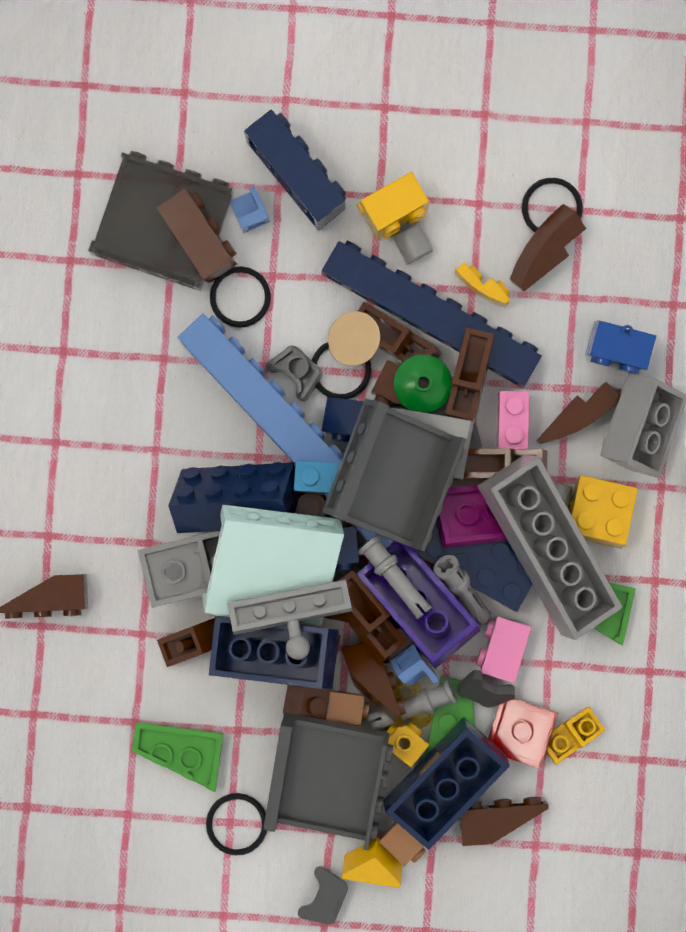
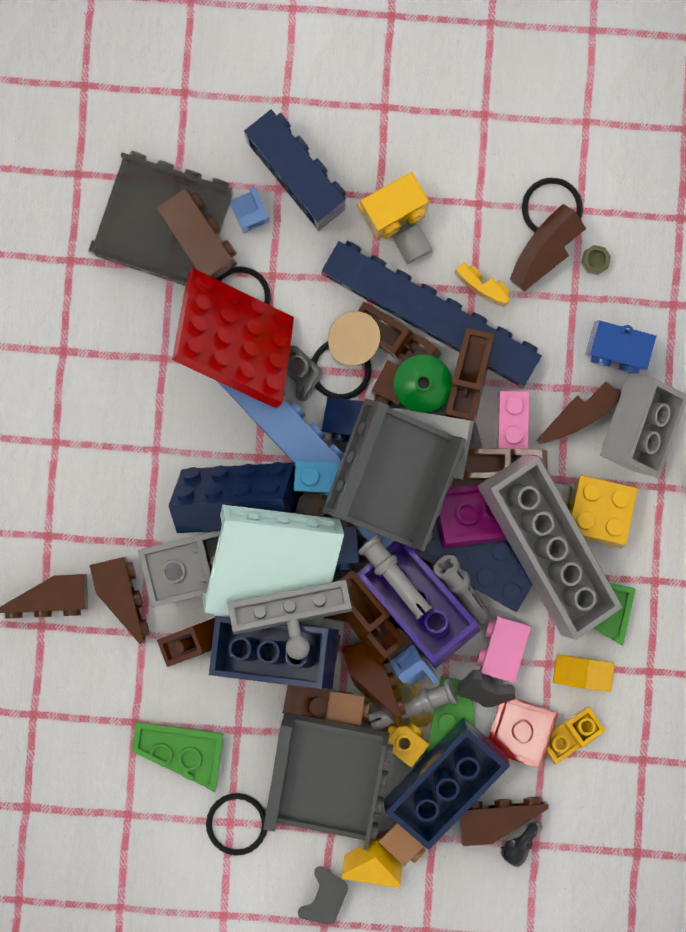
none -> reddish brown slope [90,557,150,644]
none -> red plate [172,268,294,409]
none -> black piece [500,821,543,867]
none -> yellow slope [553,654,615,692]
none -> olive tile [581,245,611,275]

